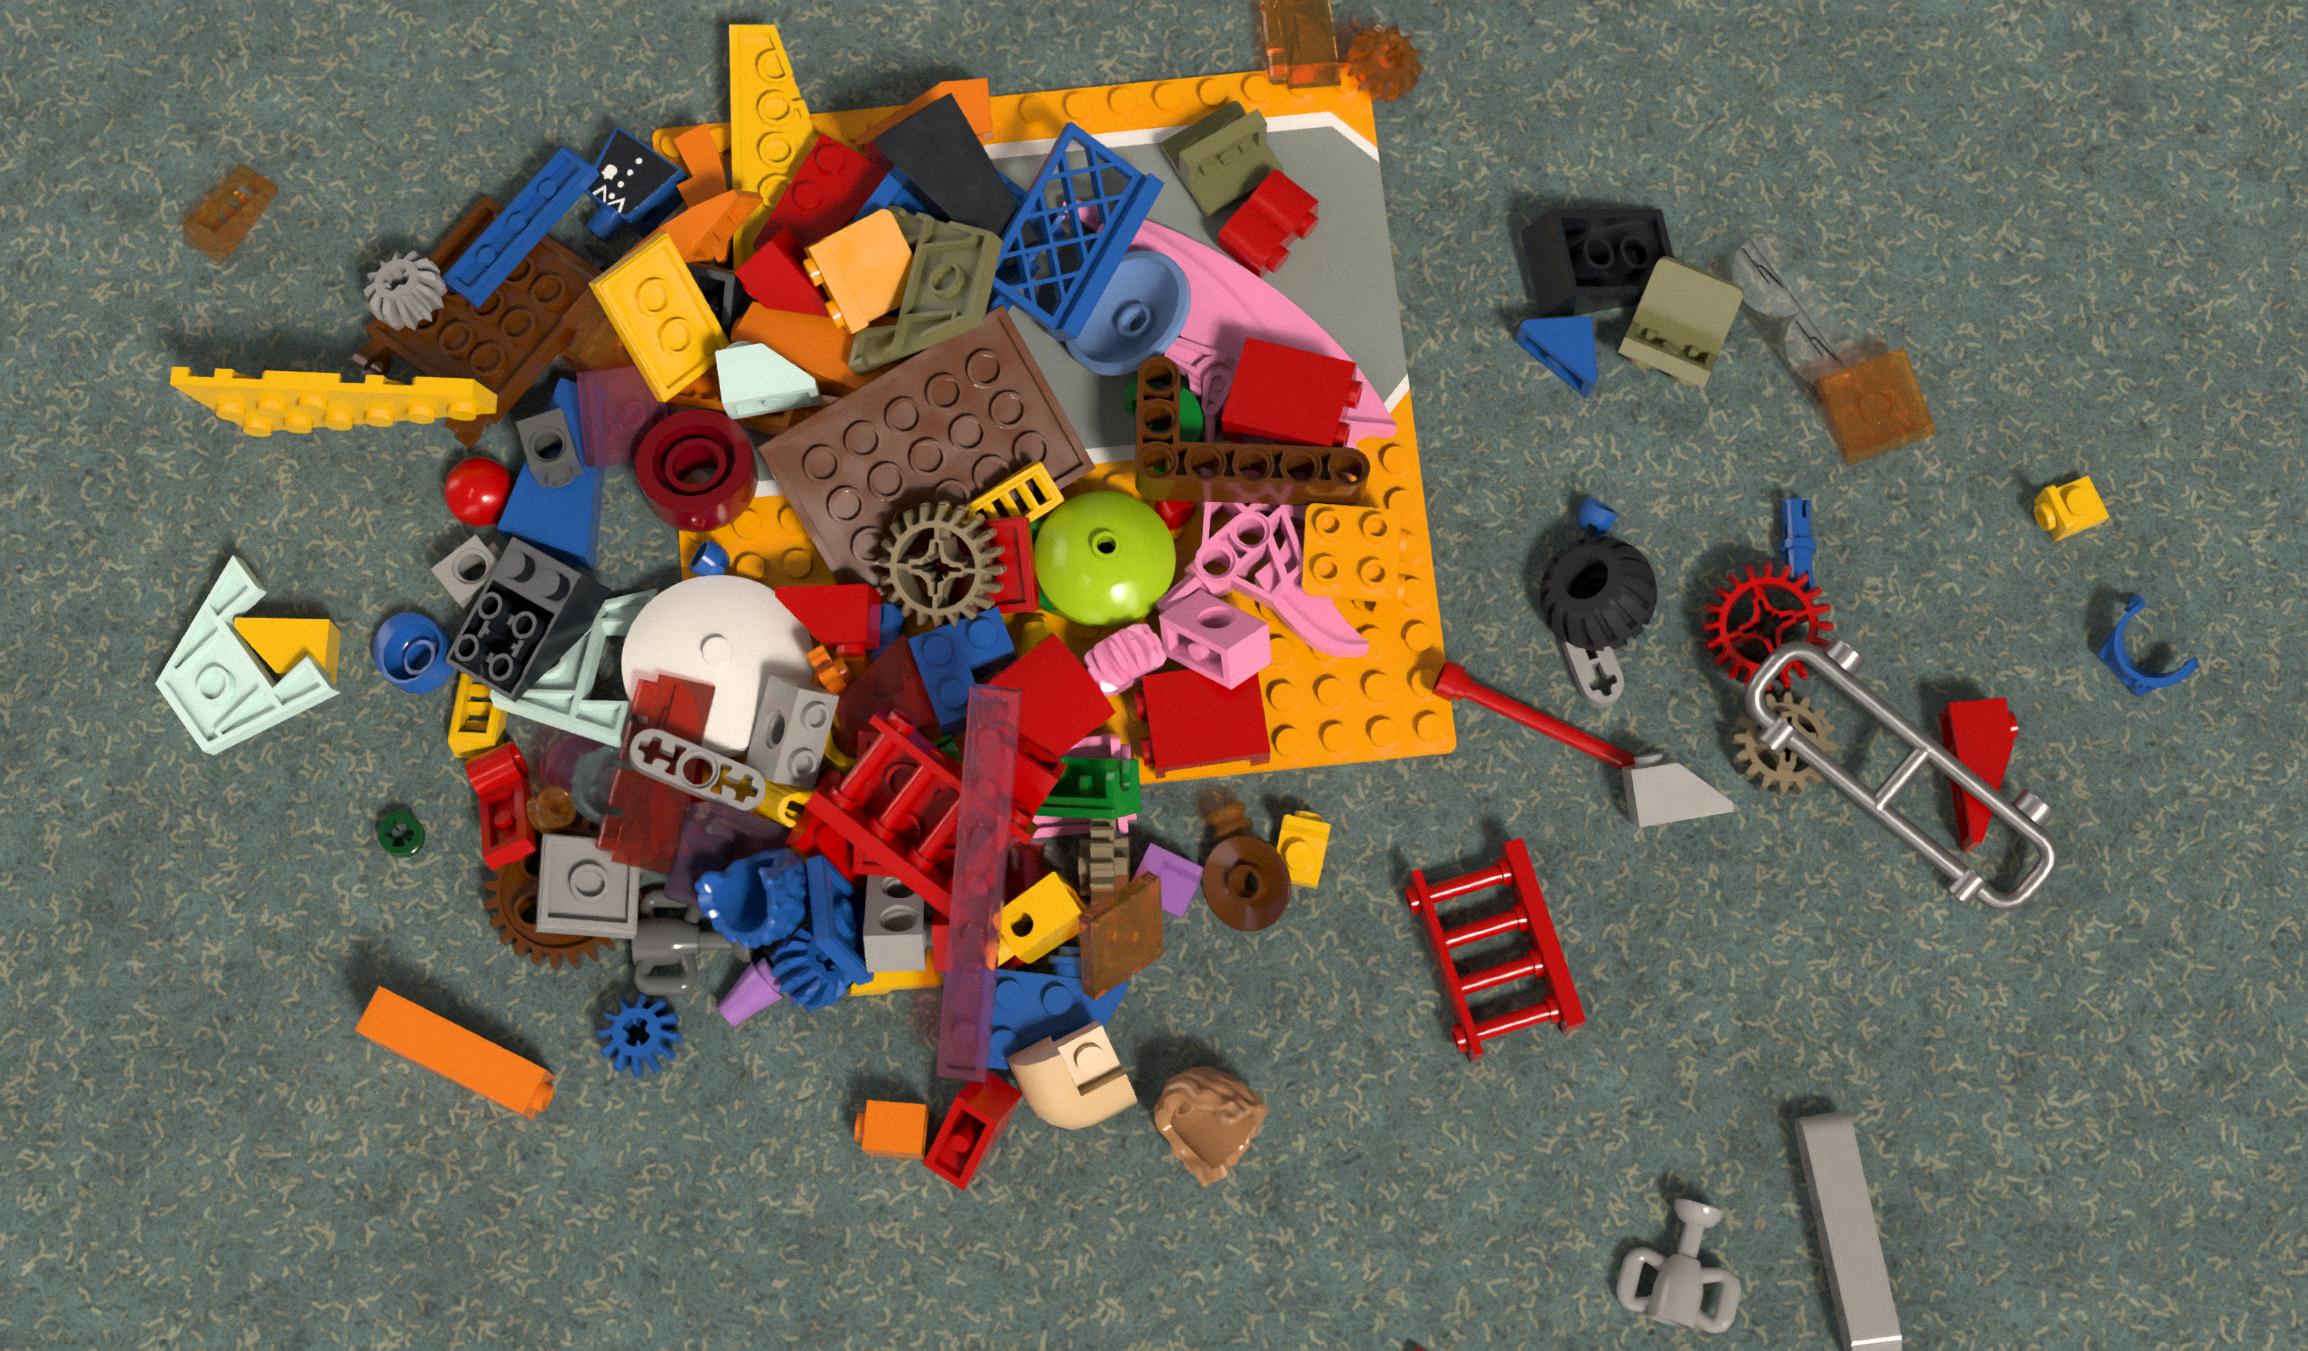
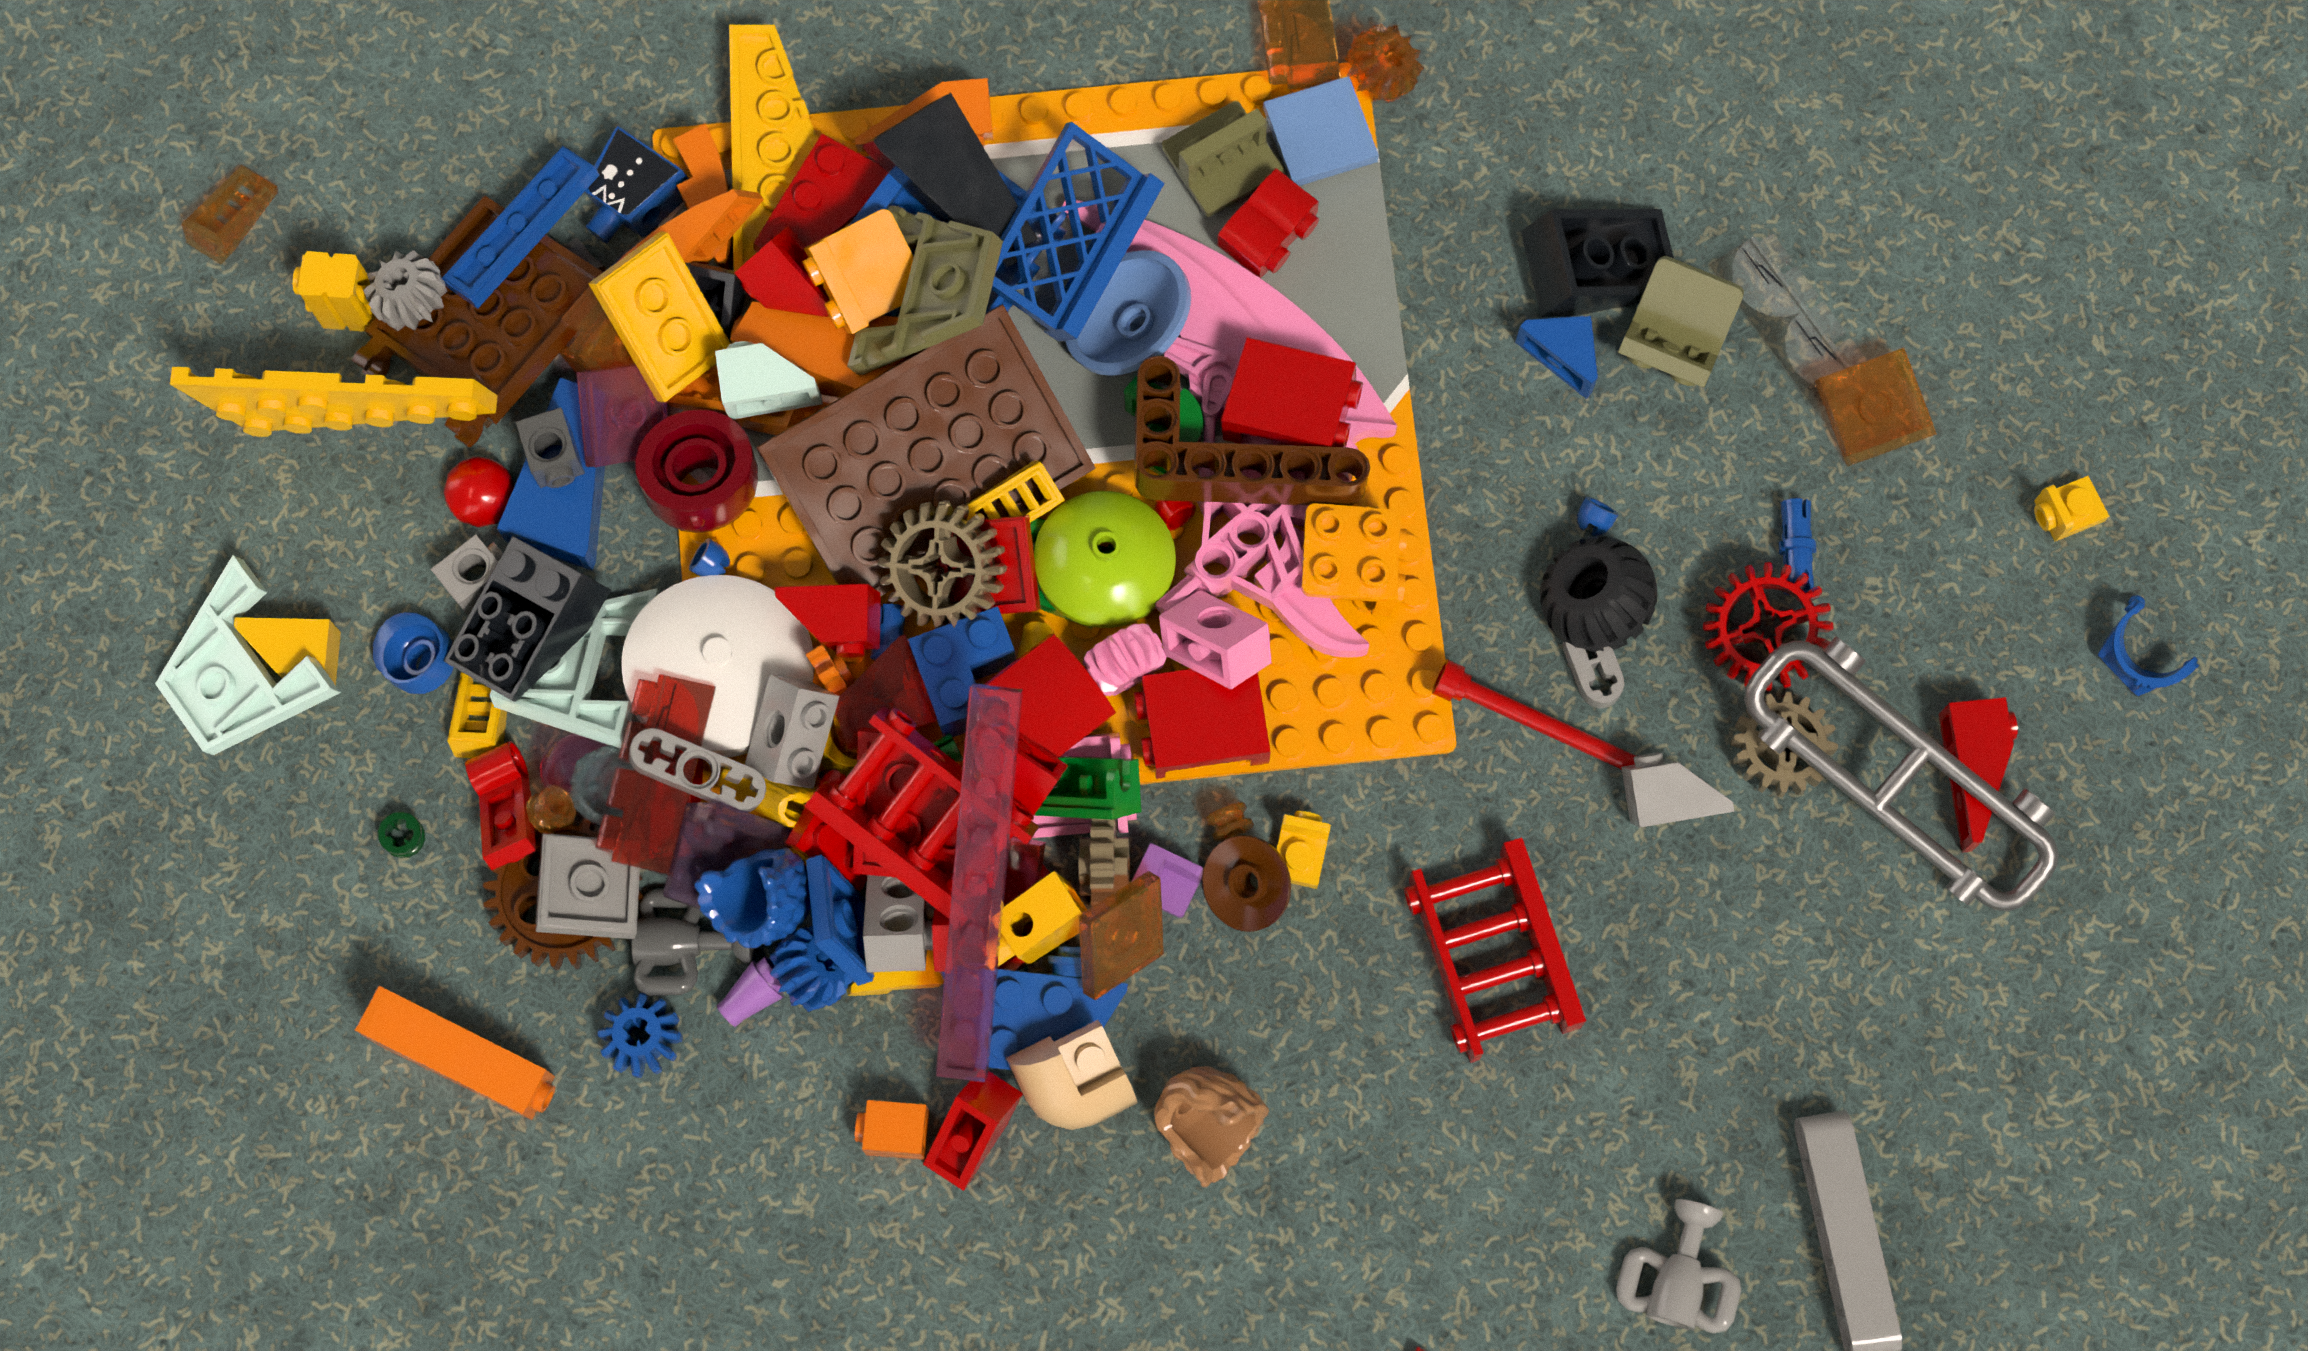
none -> yellow brick [293,251,376,332]
none -> medium blue tile [1263,76,1379,186]

